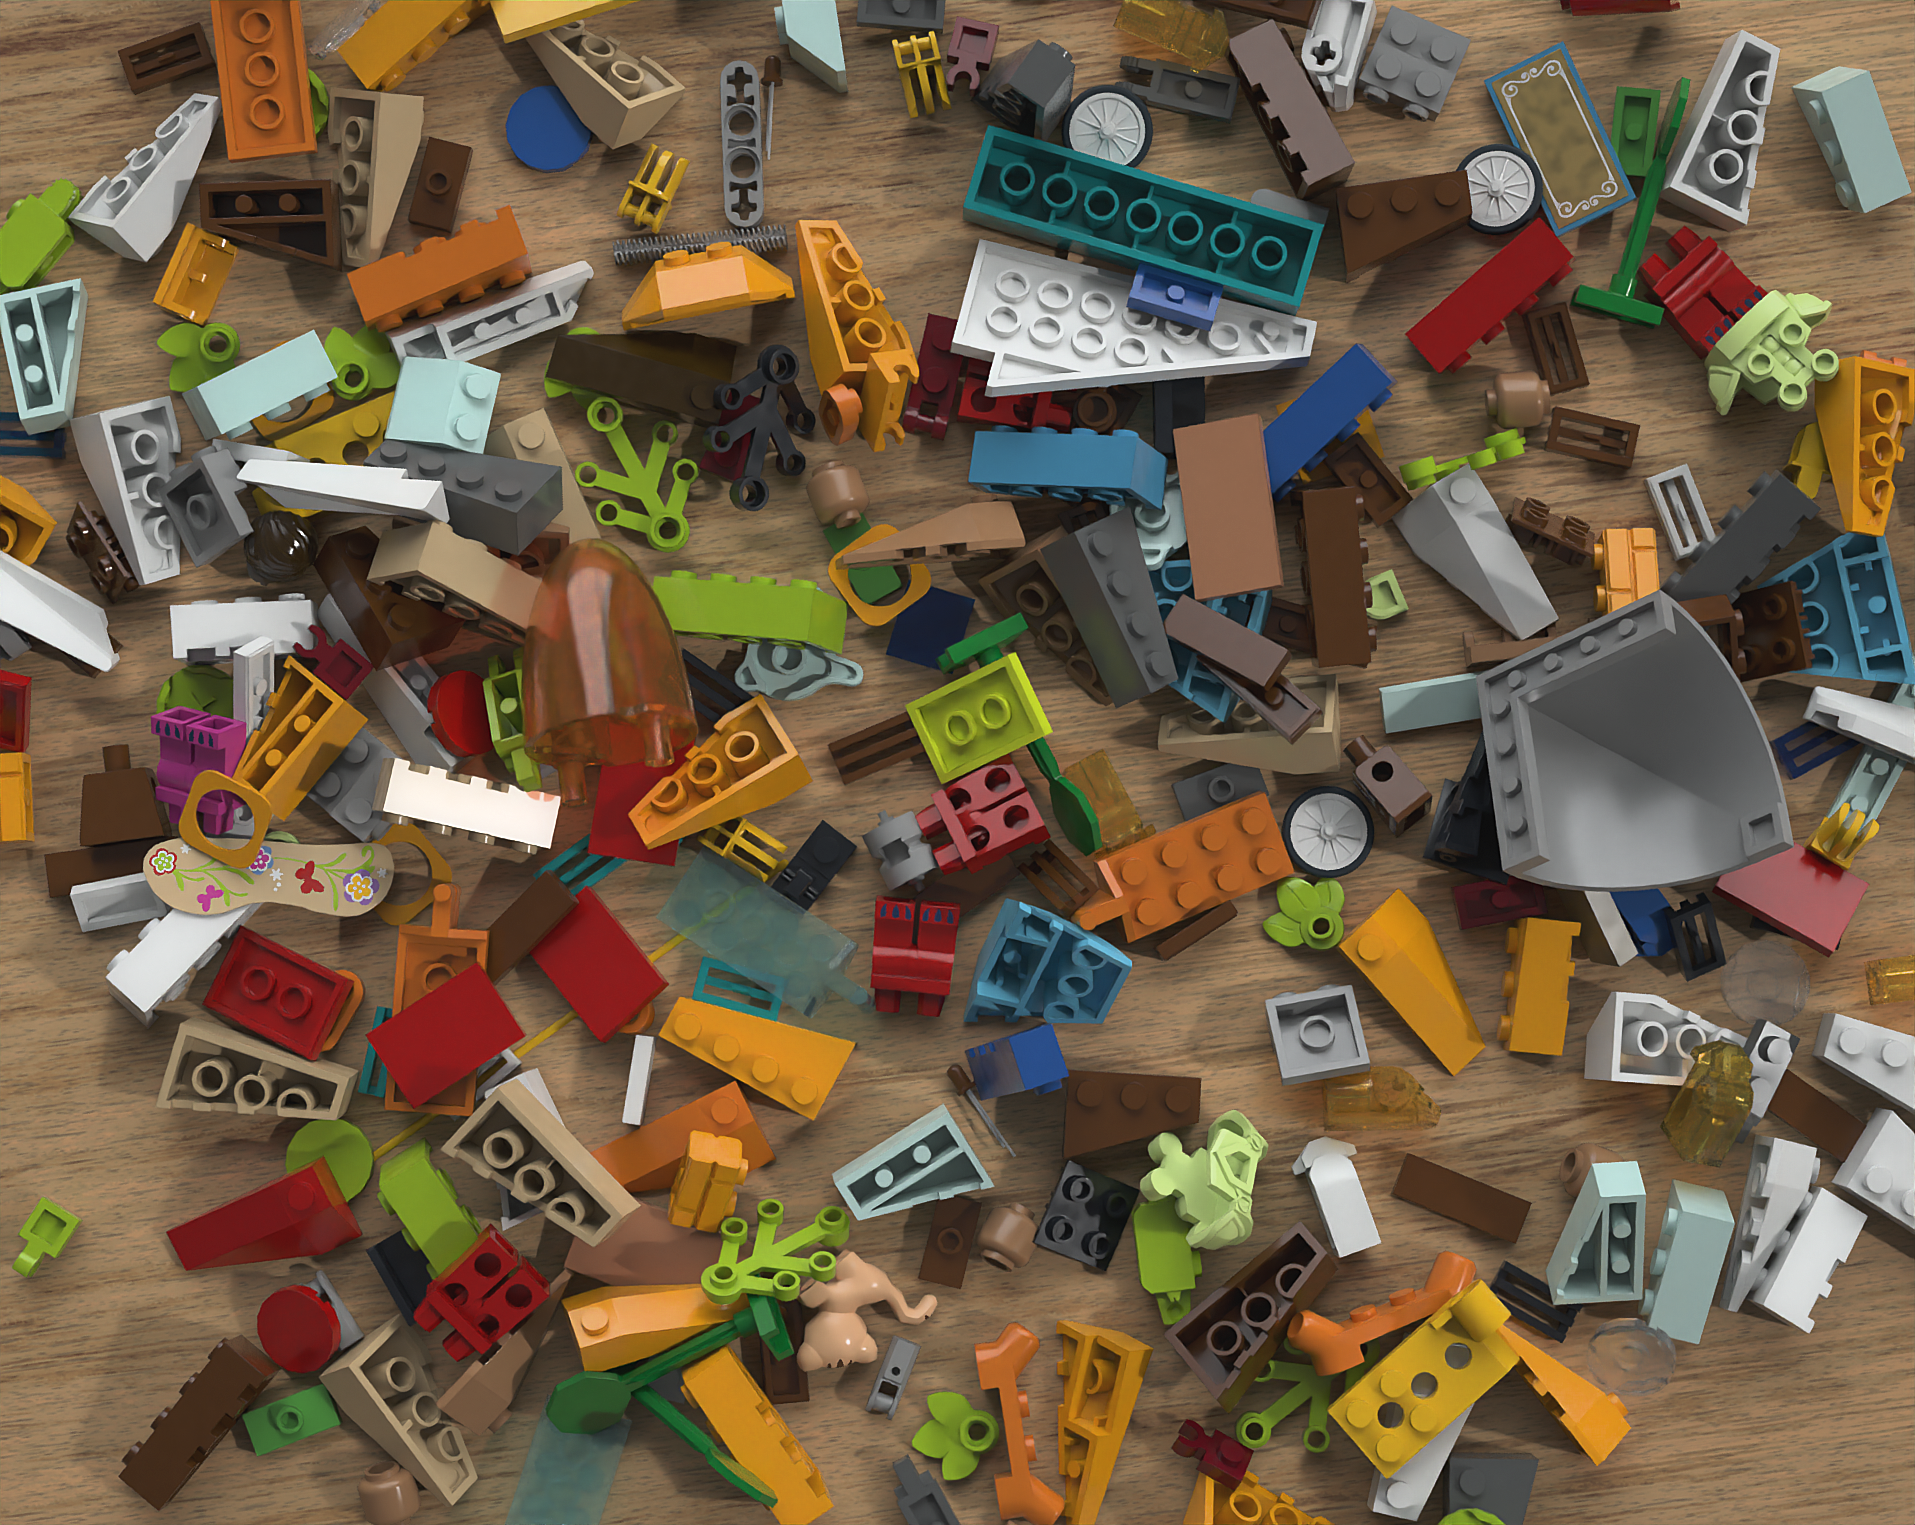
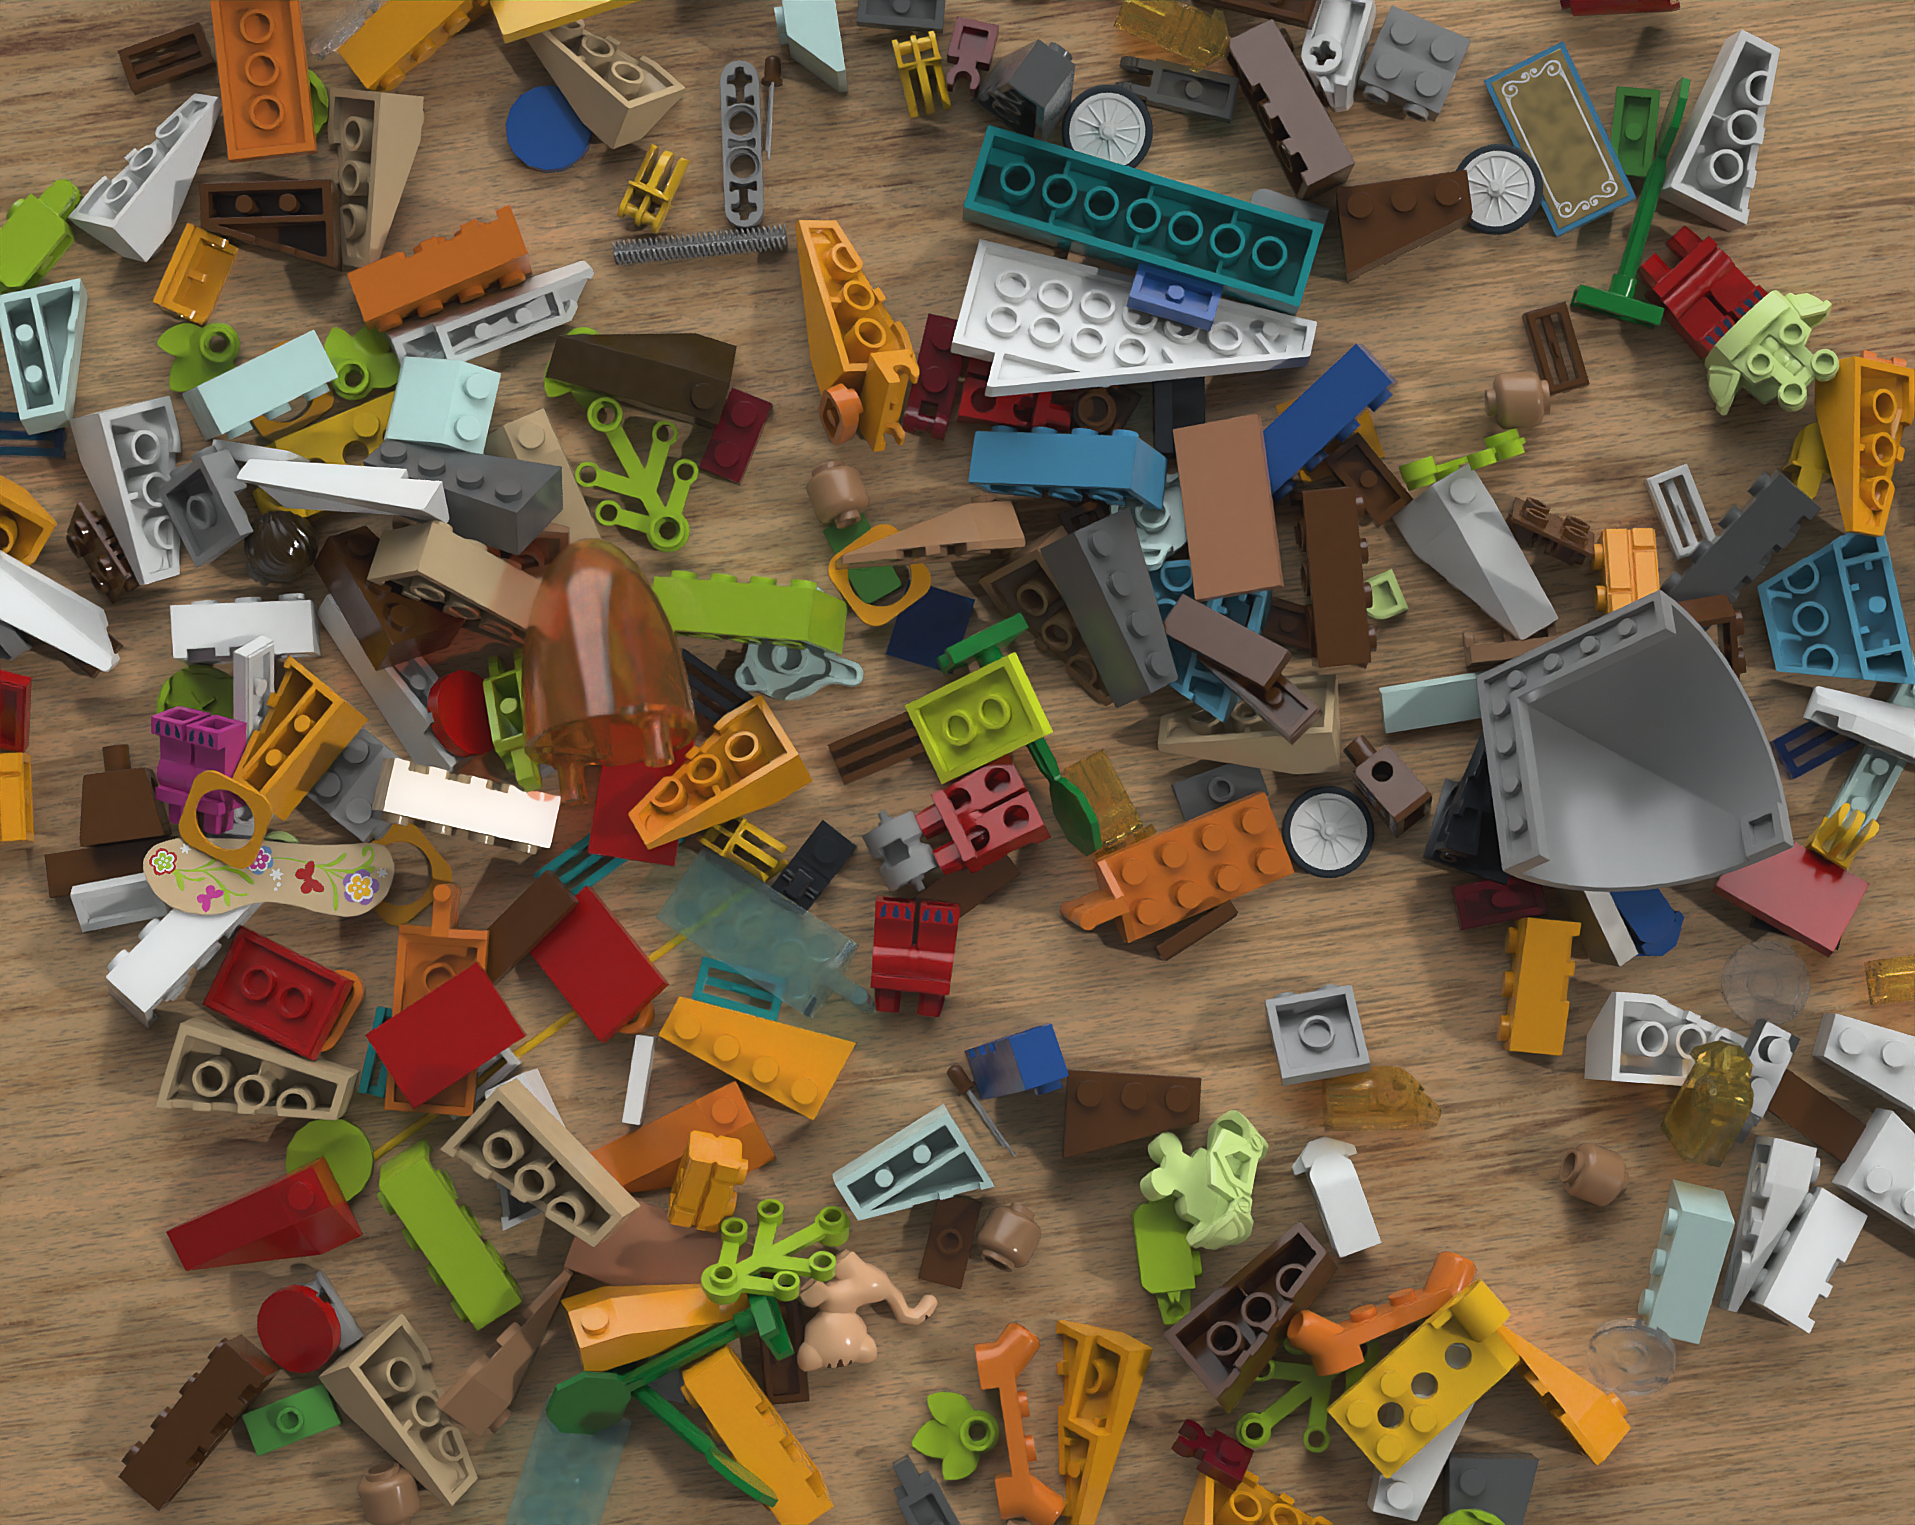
lime plate [12,1197,83,1278] -> none
dark red plate [292,624,374,700] -> none
black panel [366,1230,433,1327] -> none
reddish brown plate [408,137,473,234] -> none
red hips [413,1223,550,1362] -> none
light orange wedge [622,242,795,331] -> none
black plant [703,345,816,511] -> none
light grey bar [865,1335,921,1420] -> none
medium azure wedge [964,898,1132,1024] -> none
reddish brown tile [1017,839,1099,919] -> none
black hinge [1033,1160,1140,1271] -> none
lime plate [1262,877,1345,951] -> none
light orange wedge [1334,888,1486,1076] -> none
reddish brown tile [1391,1153,1532,1244] -> none
red wedge [1405,217,1576,375] -> none
black tile [1489,1260,1583,1343] -> none
reddish brown tile [1544,406,1640,469] -> none
light aqua wedge [1546,1161,1646,1305] -> none
black tile [1663,892,1727,982] -> none
reddish brown hinge [1731,580,1815,683] -> none
light aqua wedge [1791,66,1911,213] -> none

